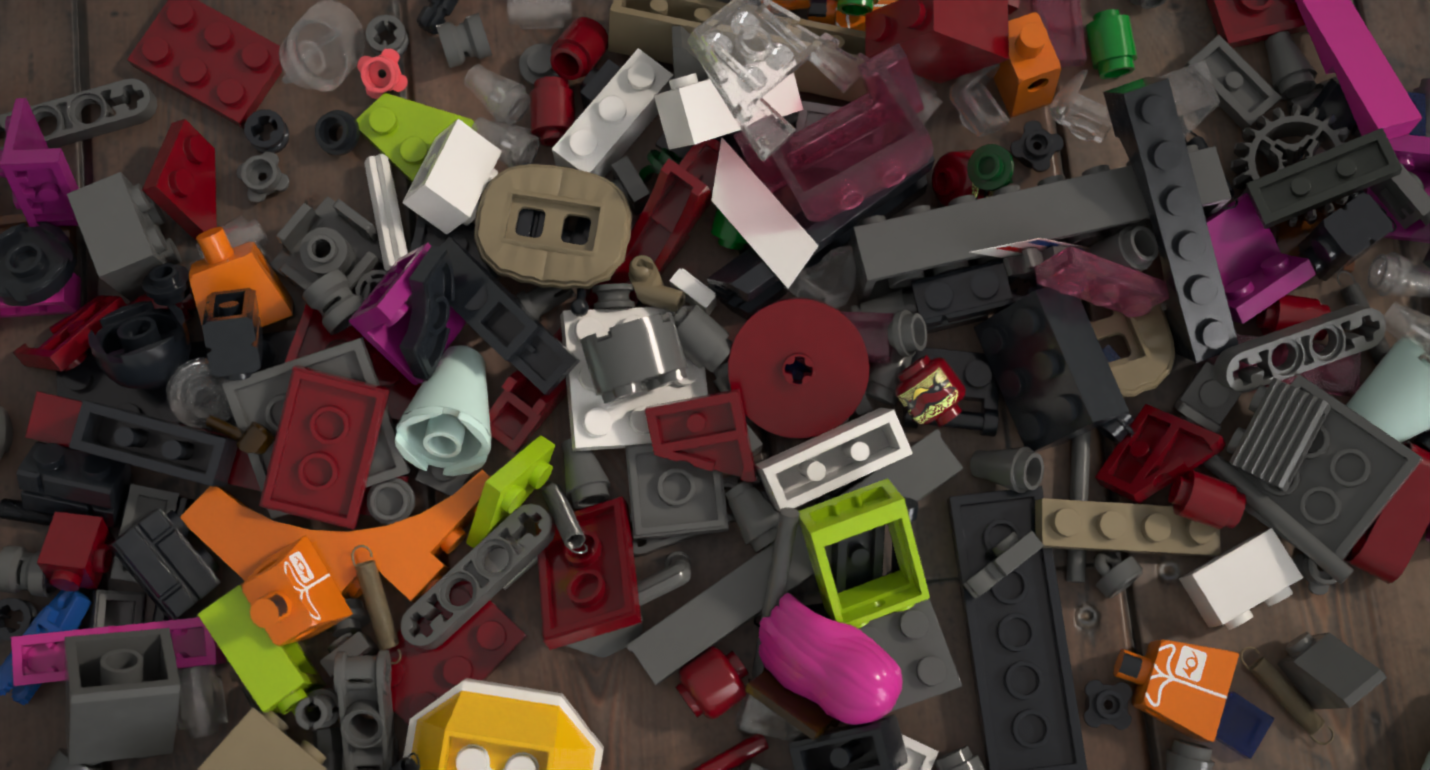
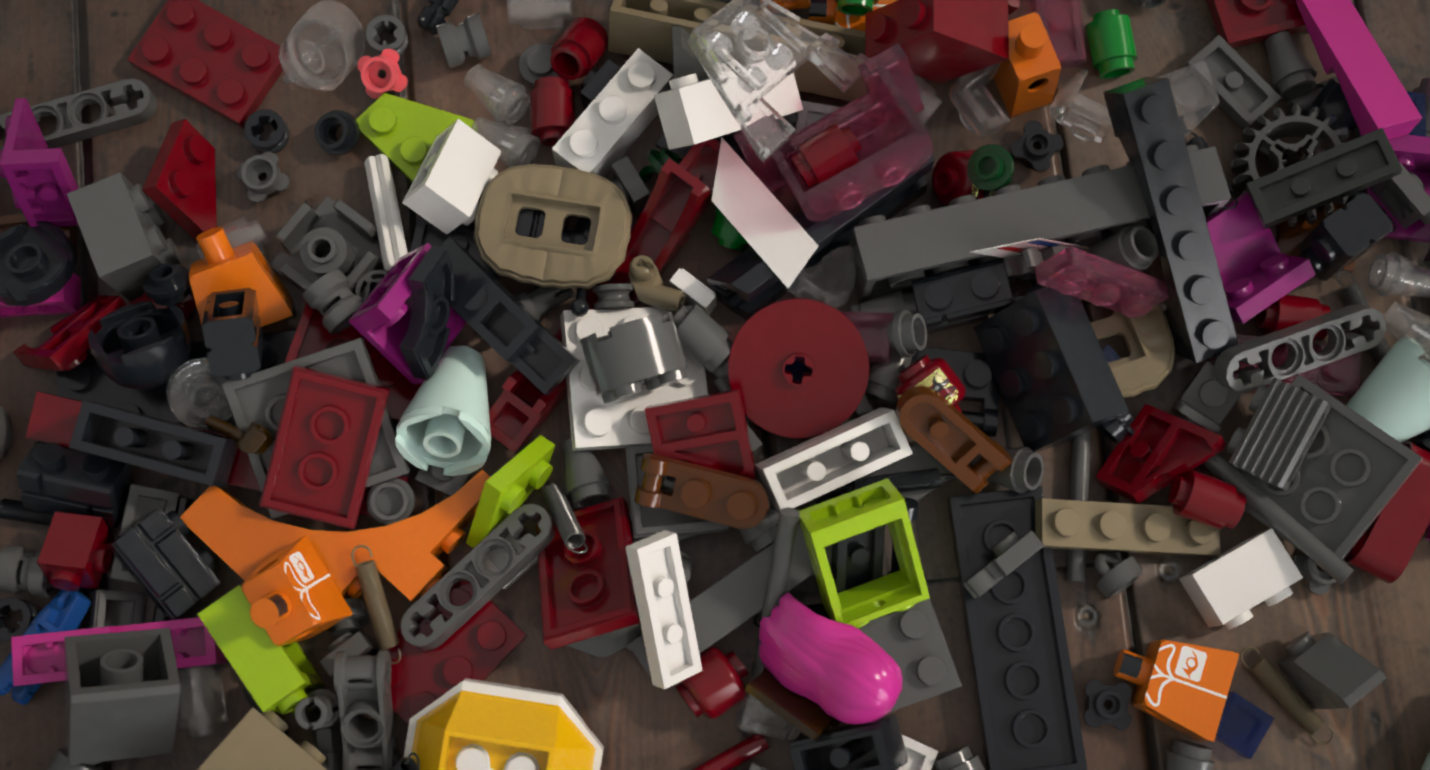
none -> white plate [625,530,703,689]
none -> reddish brown plate [634,454,770,529]
none -> dark red brick [789,123,862,189]
none -> black piece [836,468,956,493]
none -> reddish brown plate [896,386,1013,494]

